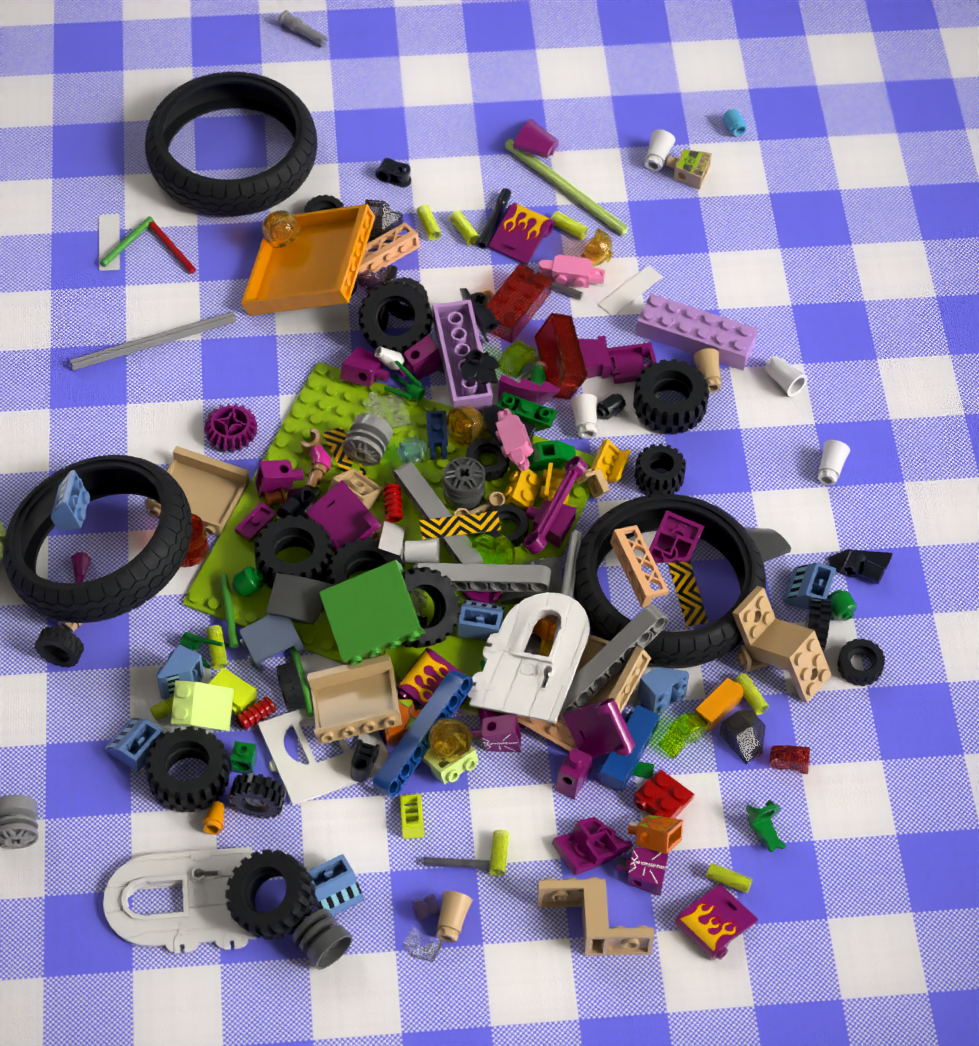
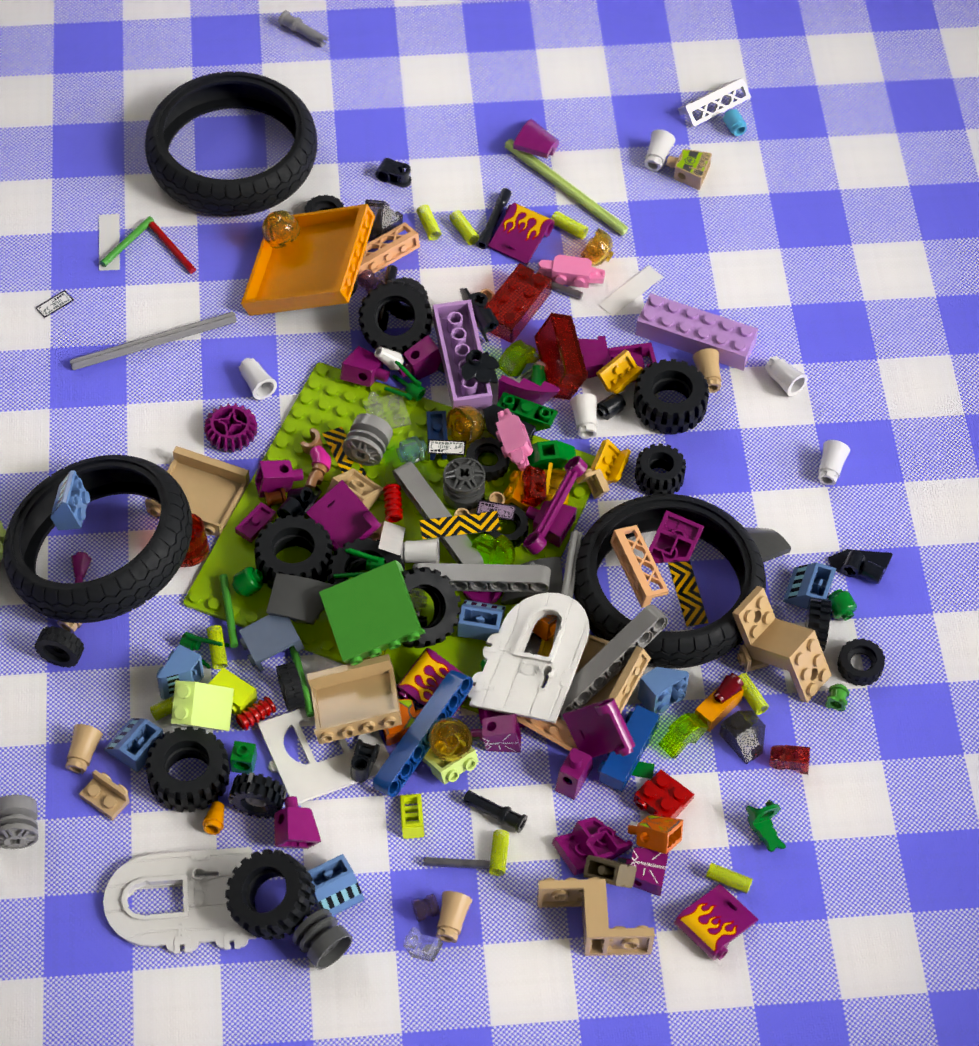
none -> sticker [35,290,74,318]
none -> tan plant [65,724,103,774]
none -> tan bracket [79,770,130,821]
none -> white plant [239,358,277,400]
none -> magenta torso [274,796,321,849]
none -> green plant [333,548,385,578]
none -> sticker [427,439,466,455]
none -> black pin [463,790,527,833]
none -> clear purple sticker [476,500,516,521]
none -> clear red leg [520,465,546,507]
none -> dark tan brick [583,855,637,888]
none -> yellow bracket [596,350,643,394]
none -> white fence [678,78,751,127]
none -> dark red cone [713,673,744,704]
none -> bright green brick [825,684,850,711]

